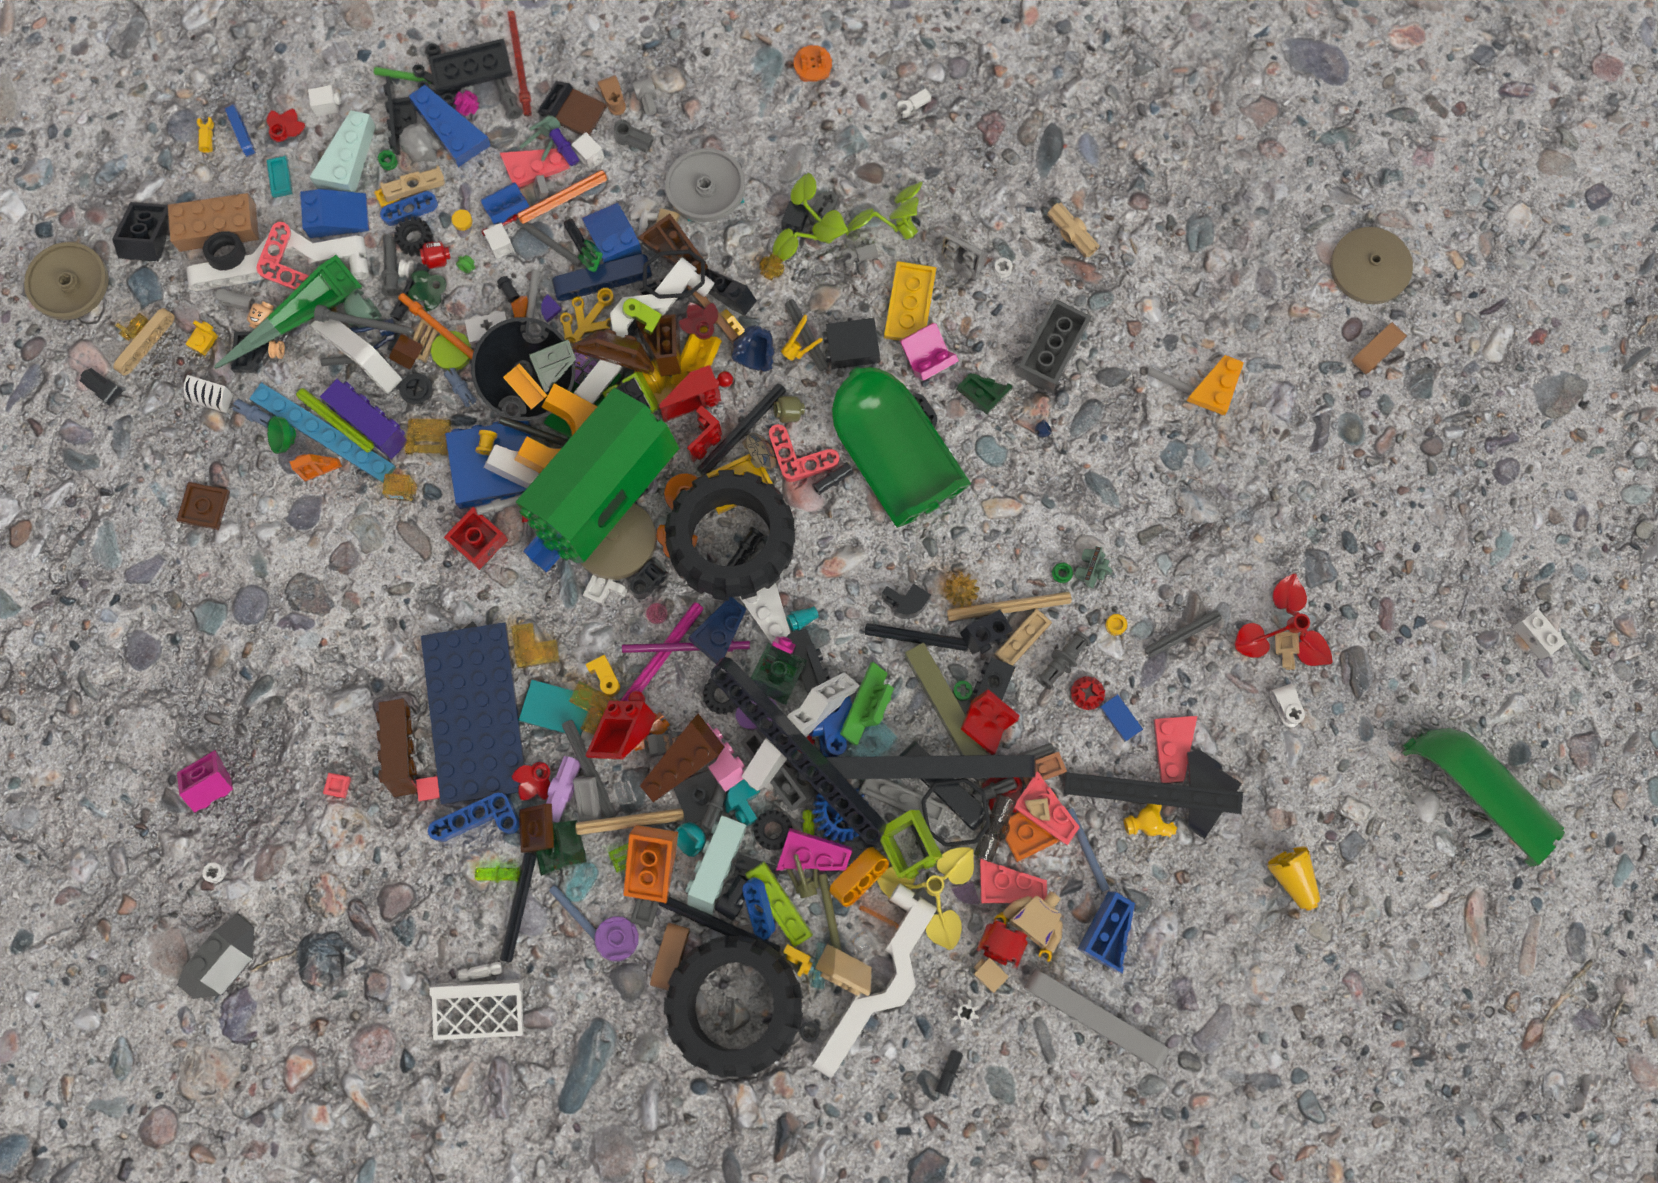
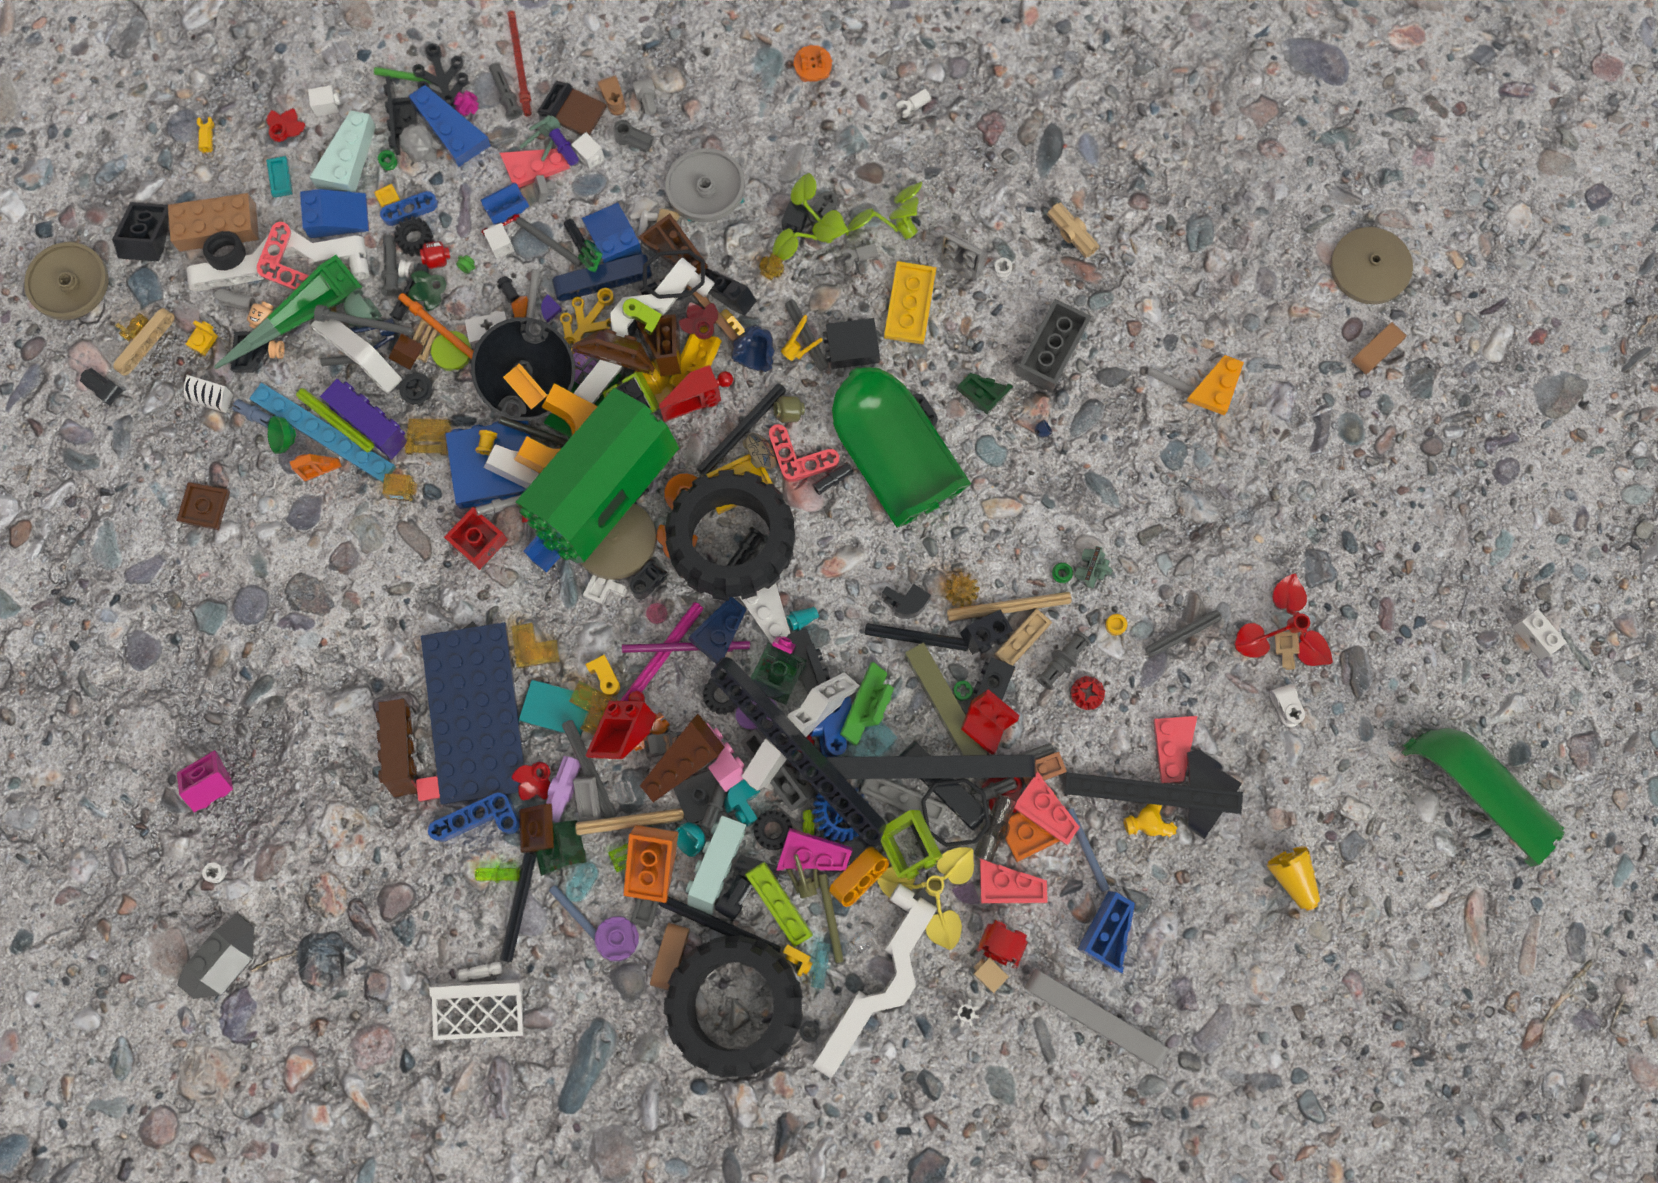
blue beam [225,104,256,157] -> none
coral tile [323,772,351,799] -> none
tan piece [380,166,445,202] -> none
black tile [428,38,513,94] -> none
sand blue pin [444,368,477,407] -> none
yellow tile [451,209,473,231] -> none
orange axle [517,170,607,224] -> none
wing [529,339,576,393] -> none
red bracket [687,405,722,463] -> none
blue beam [742,877,776,940] -> none
tan slope [815,944,871,996] -> none
clear orange piece [858,905,899,929] -> none
bracket [900,322,959,381] -> none
black axle [935,1049,963,1097] -> none
tan torso [994,891,1063,962] -> none
tan tile [1025,798,1050,821] -> none
blue tile [1100,694,1143,742] -> none

